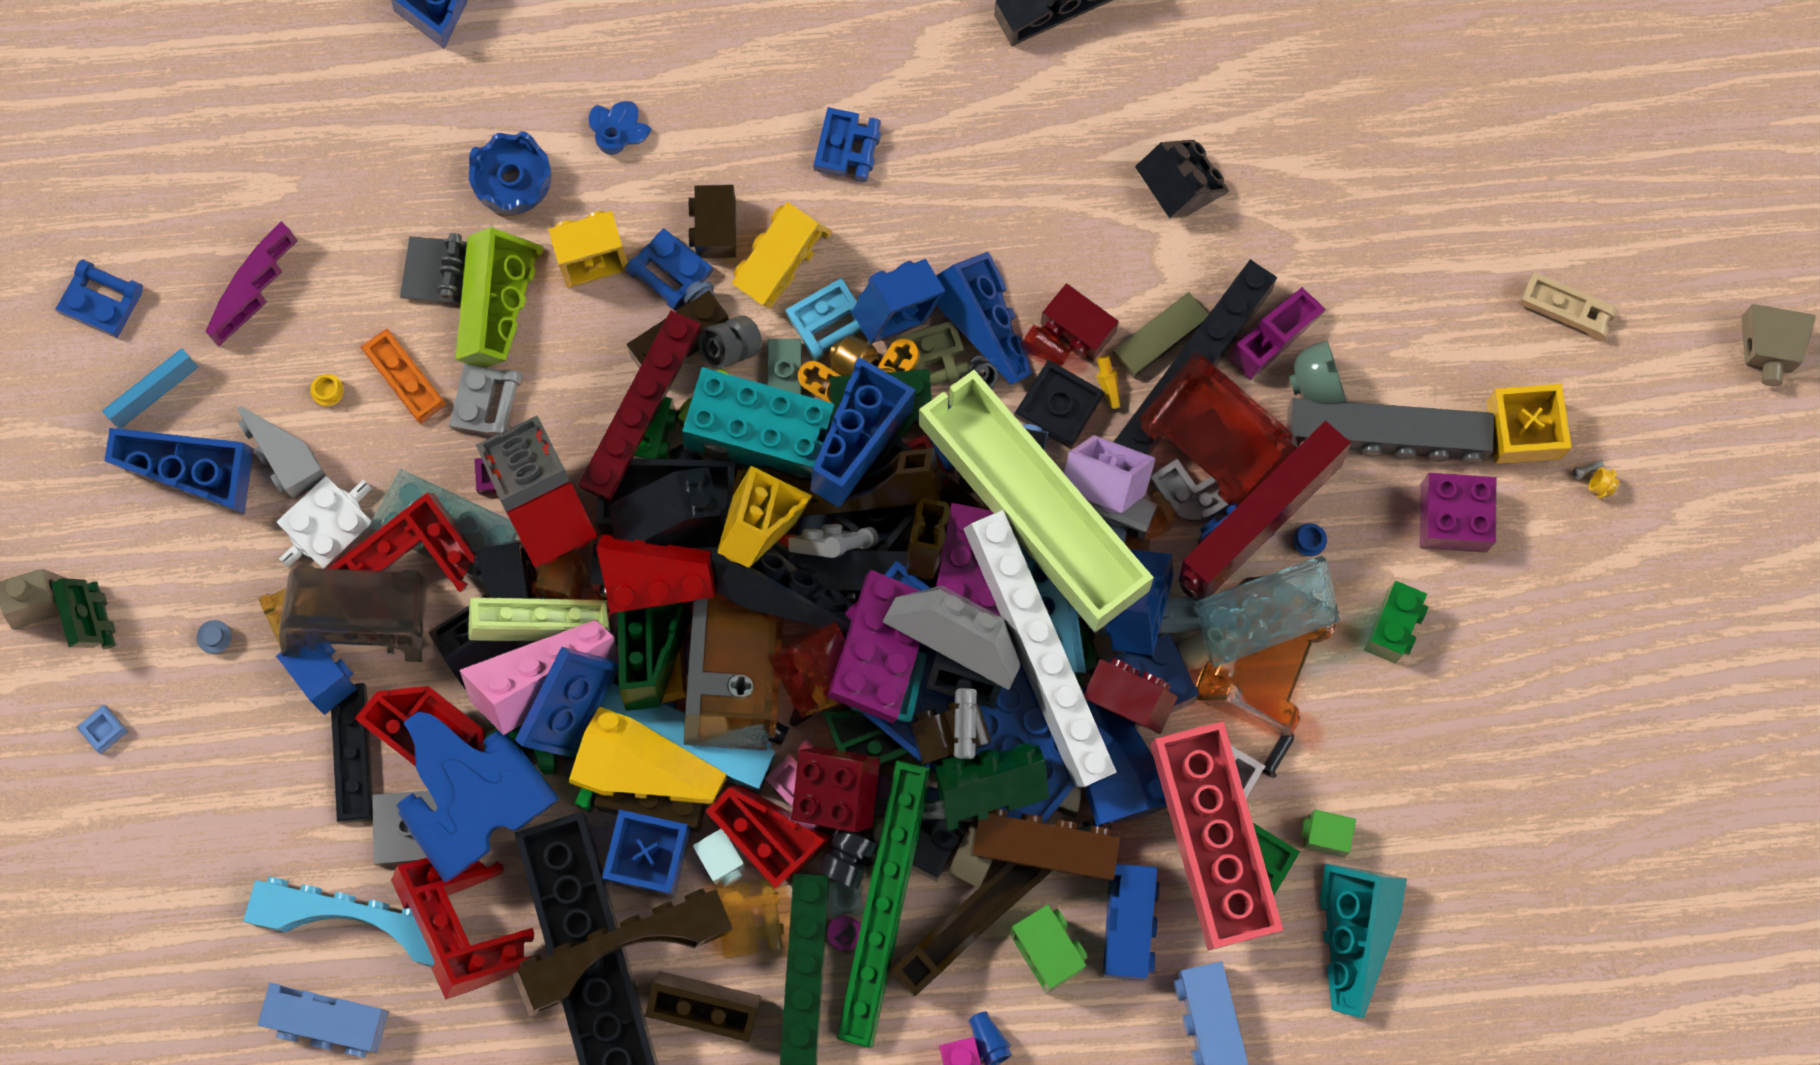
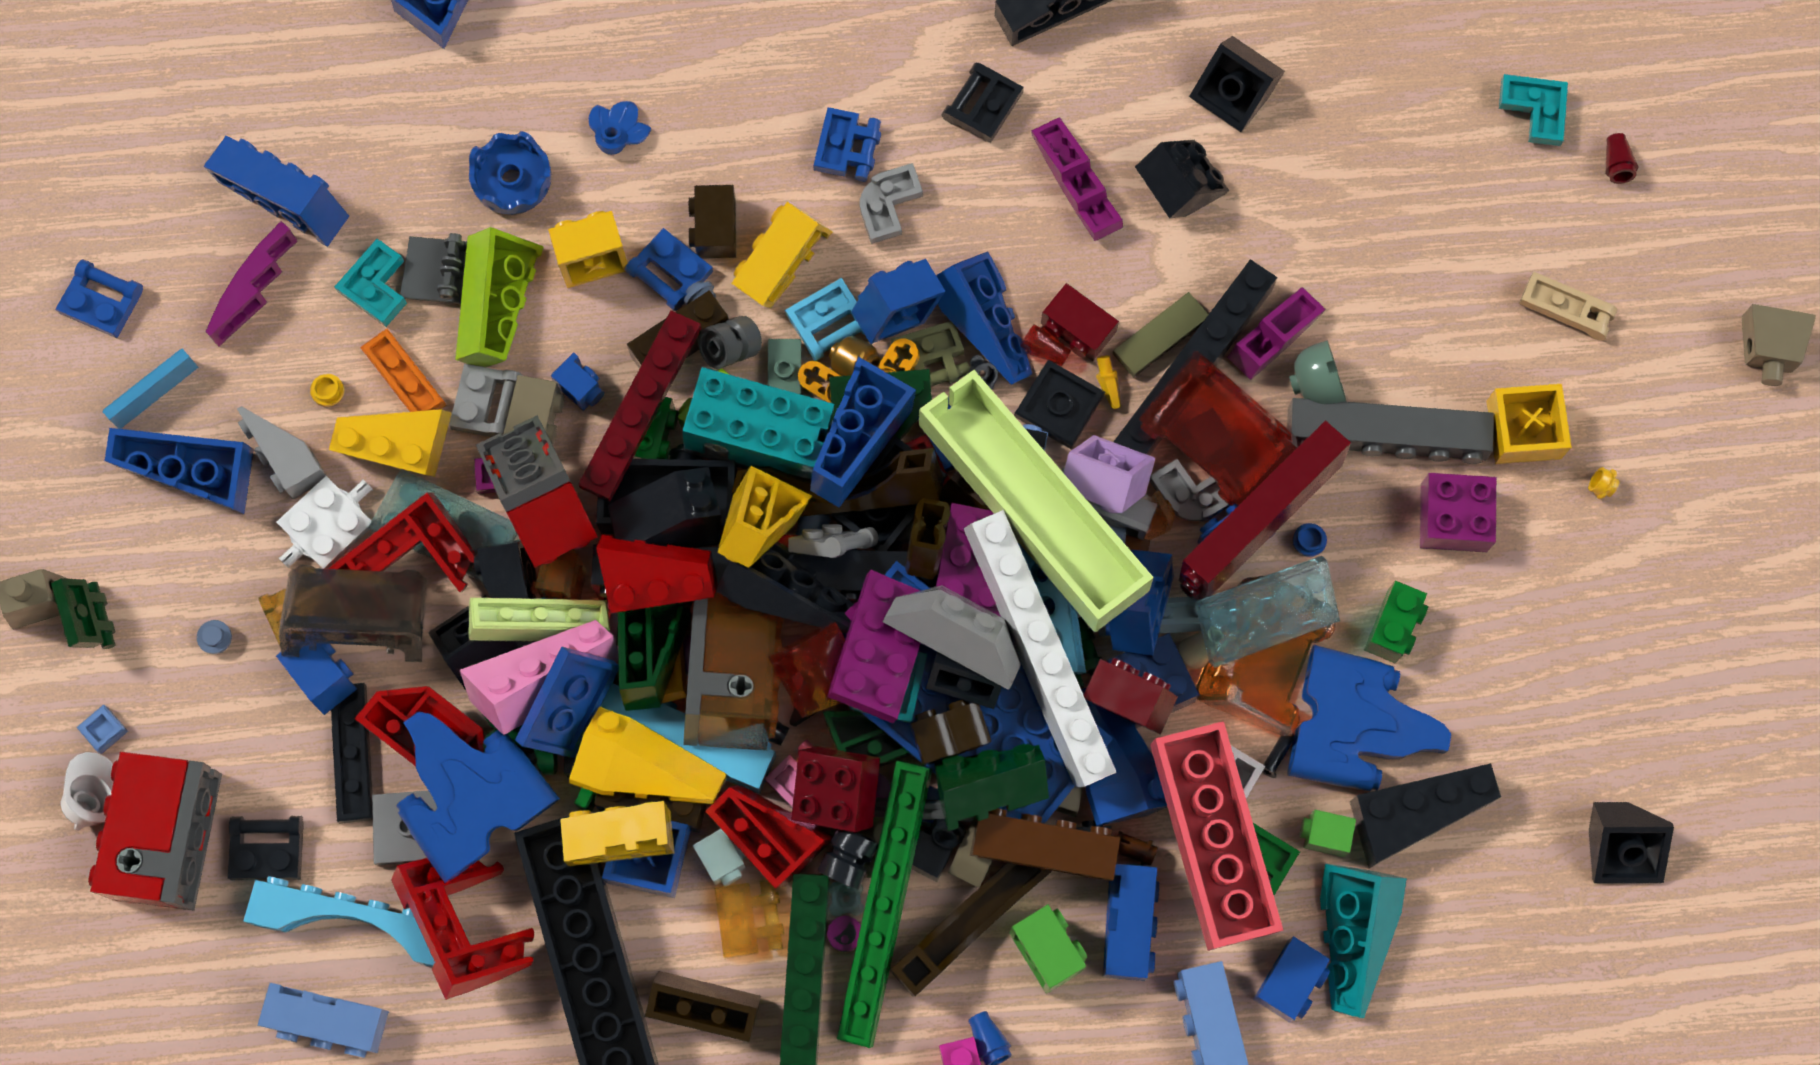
dark brown arch [513,888,733,1017] -> none
light grey axle [954,688,977,759] -> none
light grey piece [1573,460,1604,480] -> none
none -> white piece [60,752,114,831]
none -> red piece [88,752,222,911]
none -> blue wedge [204,136,349,247]
none -> black plate [228,816,304,880]
none -> yellow wedge [329,409,452,477]
none -> teal plate [334,239,407,327]
none -> dark tan brick [503,375,565,445]
none -> blue brick [550,352,605,411]
none -> yellow wedge [560,801,674,866]
none -> light grey plate [859,163,923,244]
none -> black plate [941,62,1024,143]
none -> magenta slope [1031,117,1123,241]
none -> reddish brown pin [1117,831,1158,866]
none -> black slope [1189,36,1285,132]
none -> blue brick [1253,936,1330,1022]
none -> blue rock [1287,645,1451,792]
none -> black wedge [1350,763,1501,868]
none -> teal plate [1499,74,1568,146]
none -> black slope [1589,802,1674,883]
none -> dark red cone [1605,133,1639,184]

